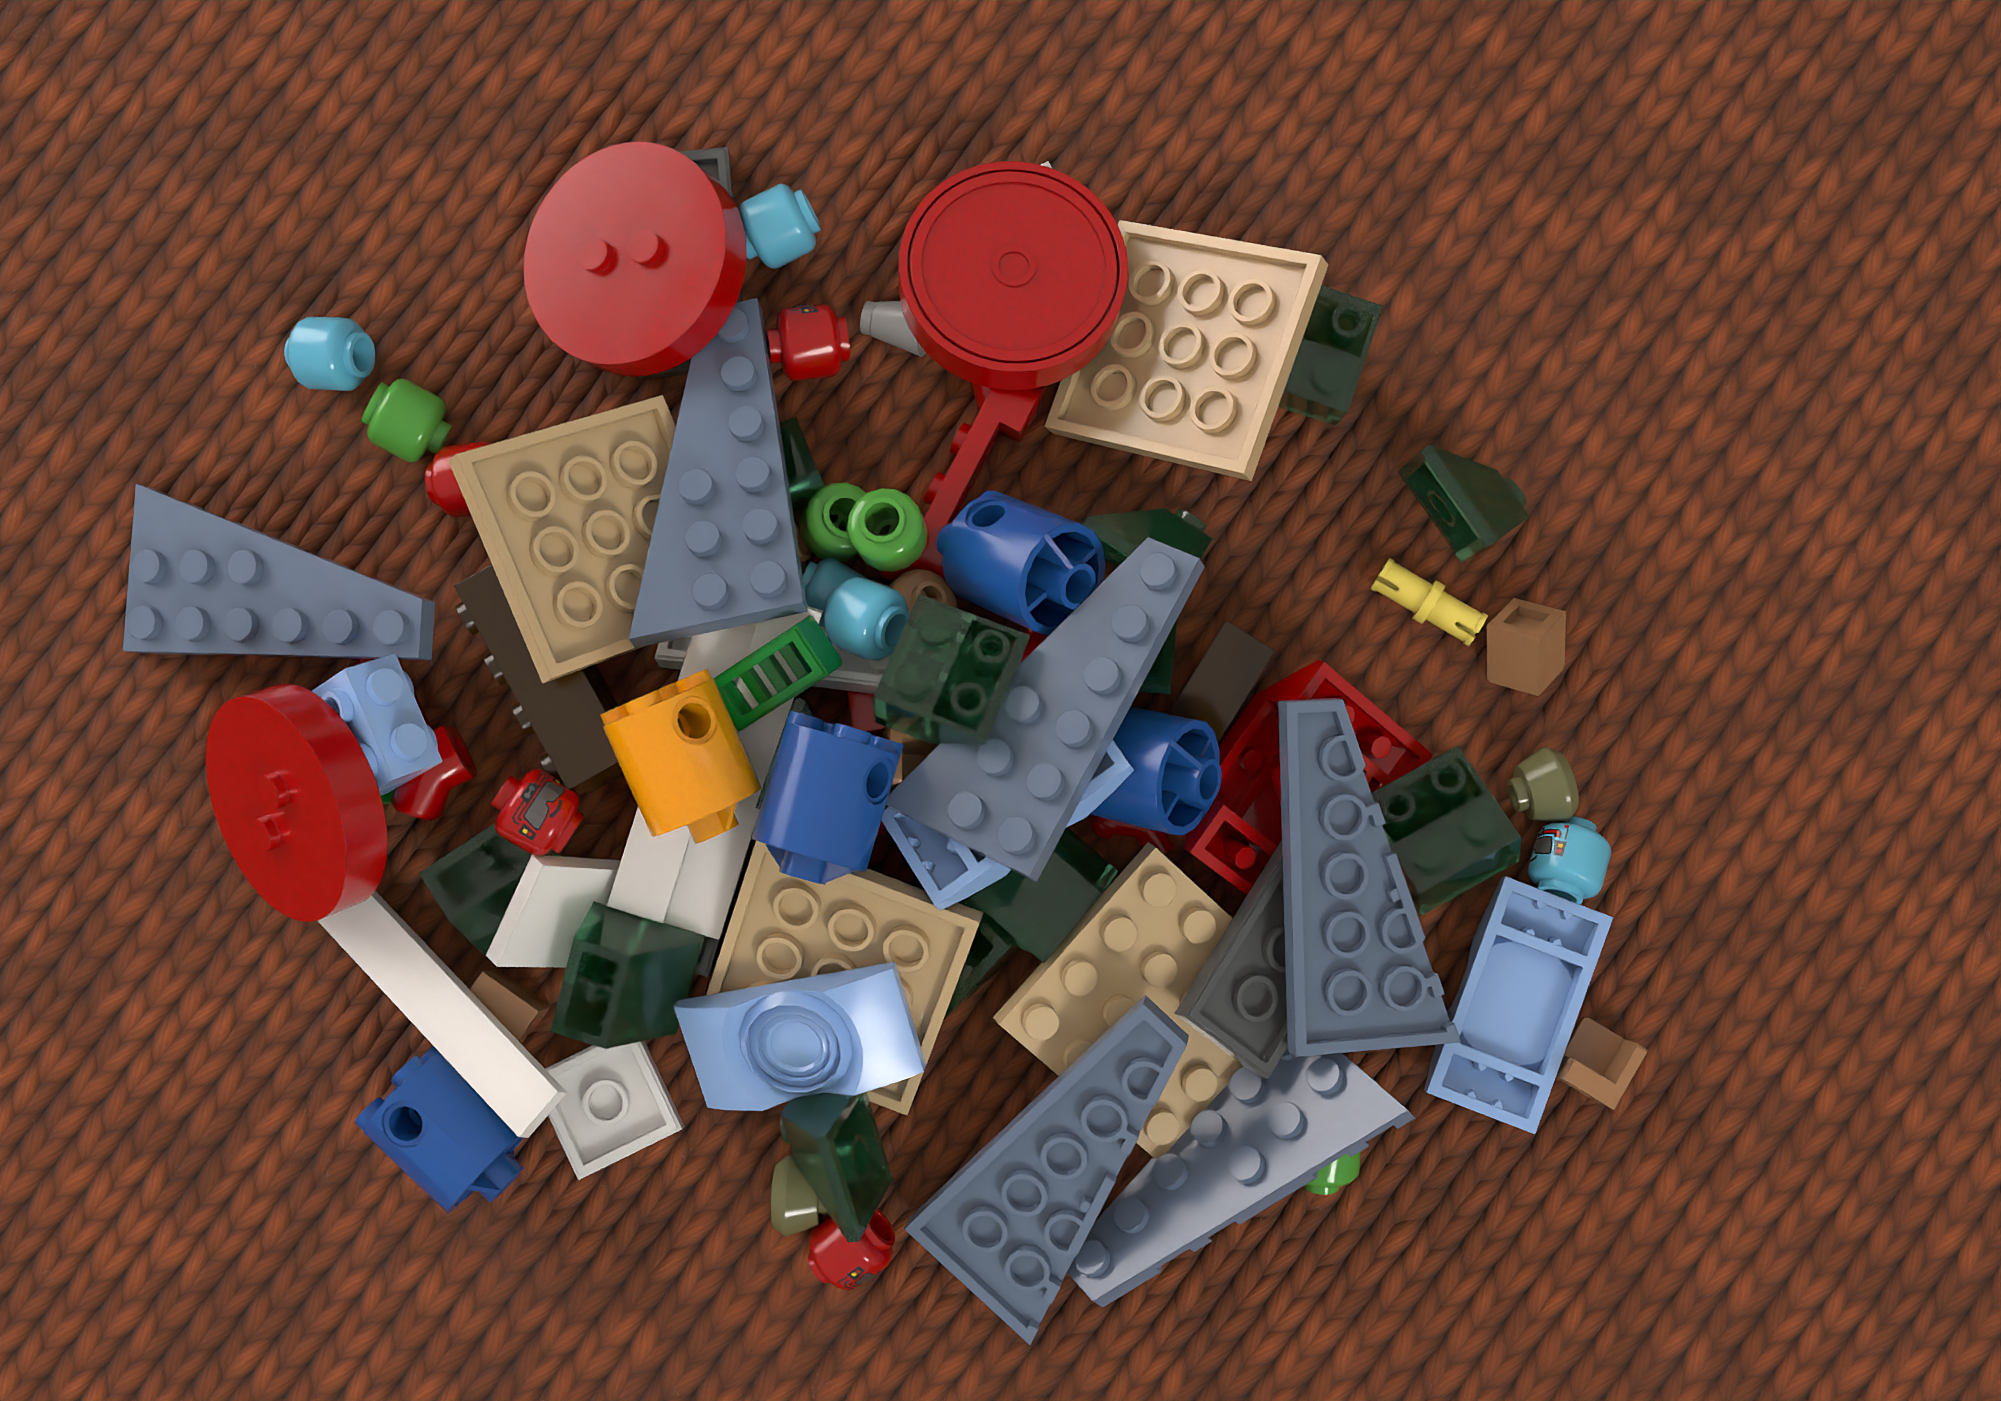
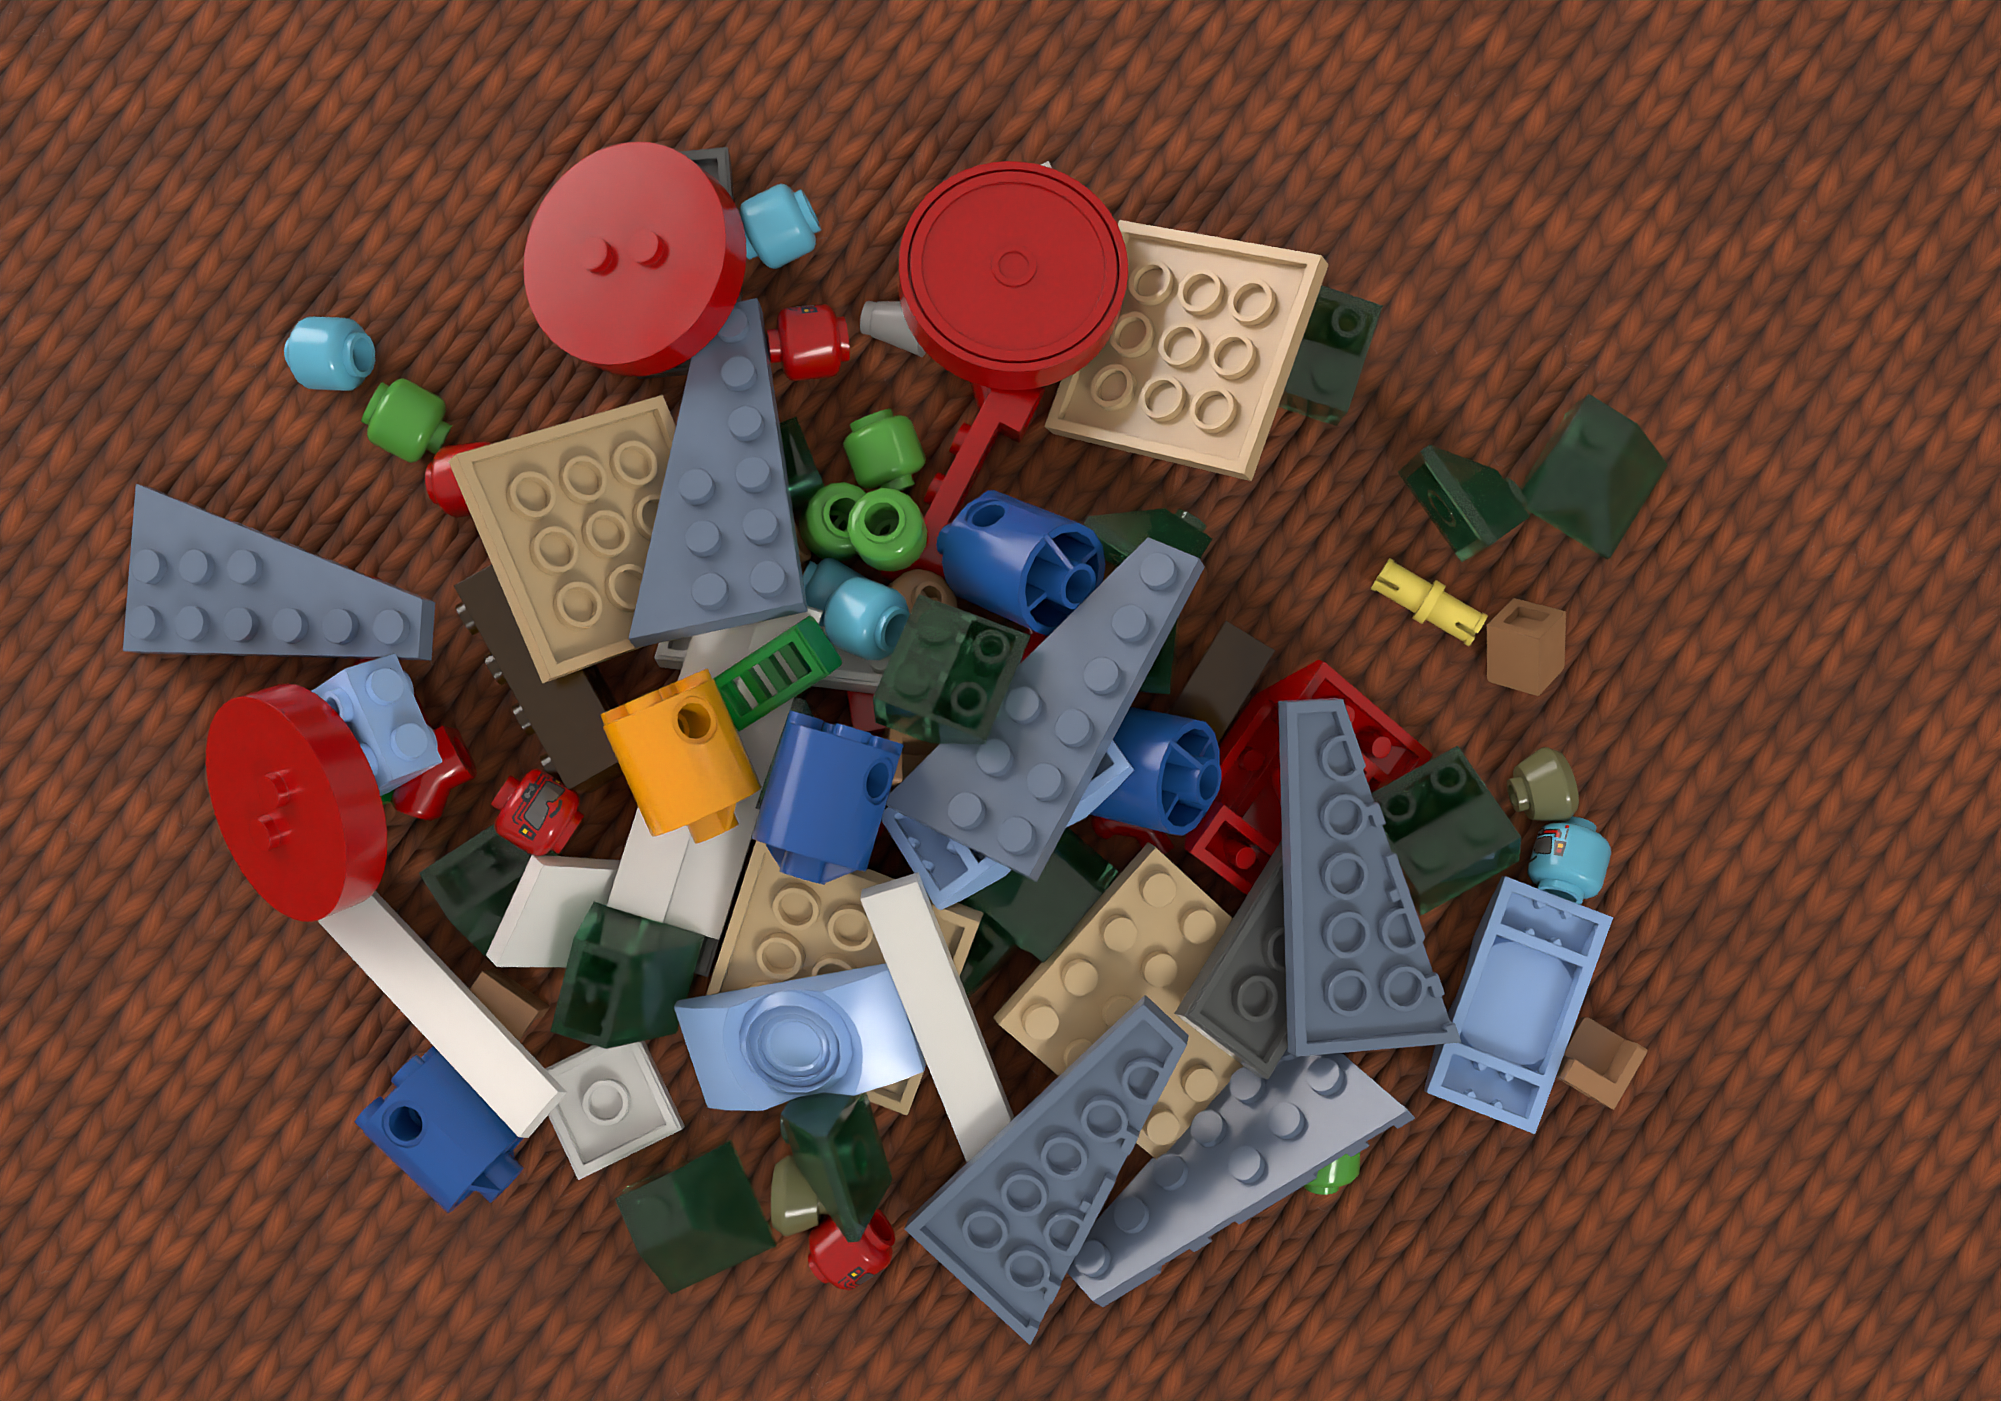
none -> clear green slope [615,1140,777,1294]
none -> bright green head [843,408,926,491]
none -> white tile [860,872,1014,1163]
none -> clear green slope [1512,394,1668,559]

